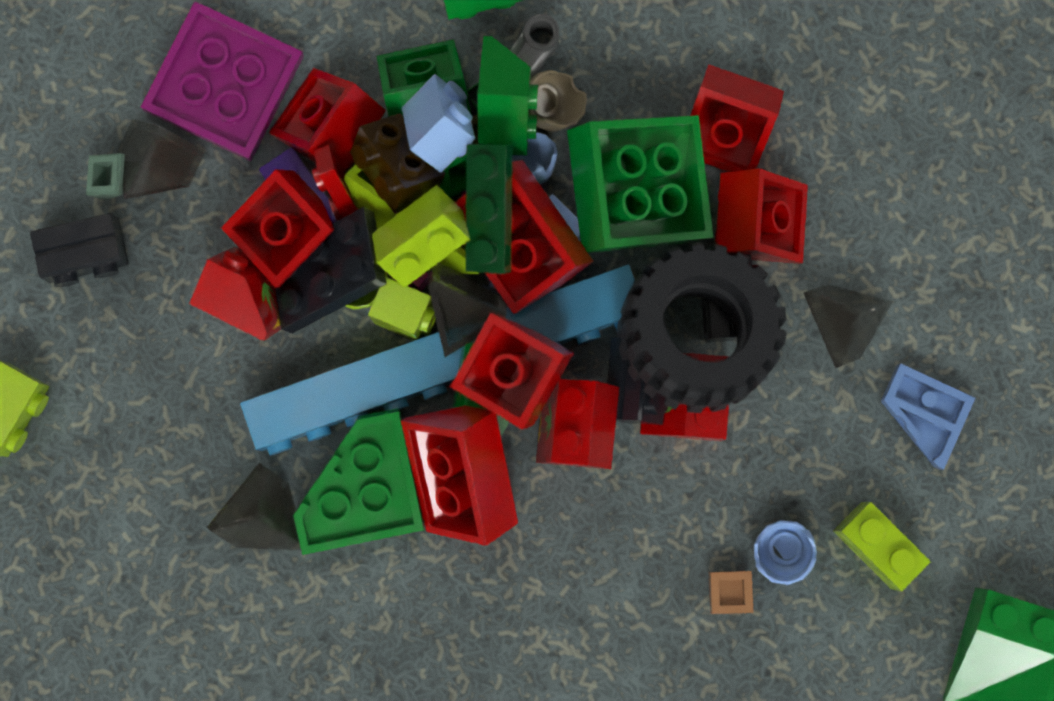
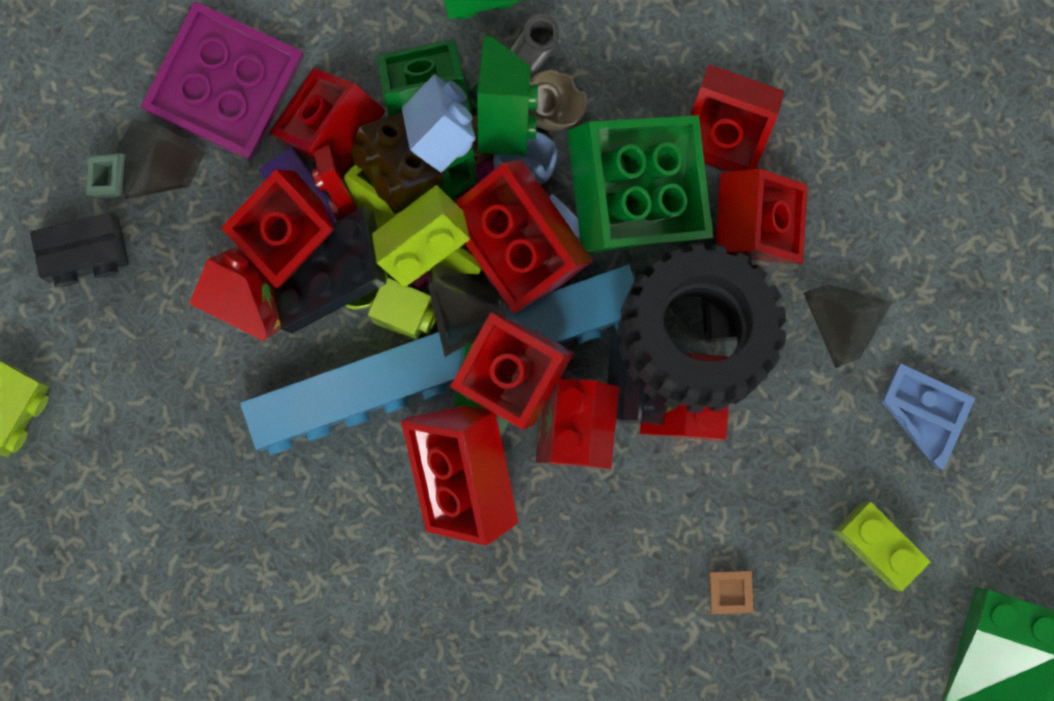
clear smoke slope [207,462,301,550] -> none
green plate [293,408,424,555] -> none
dark green plate [466,144,513,274] -> none
light blue hair [754,520,817,585] -> none

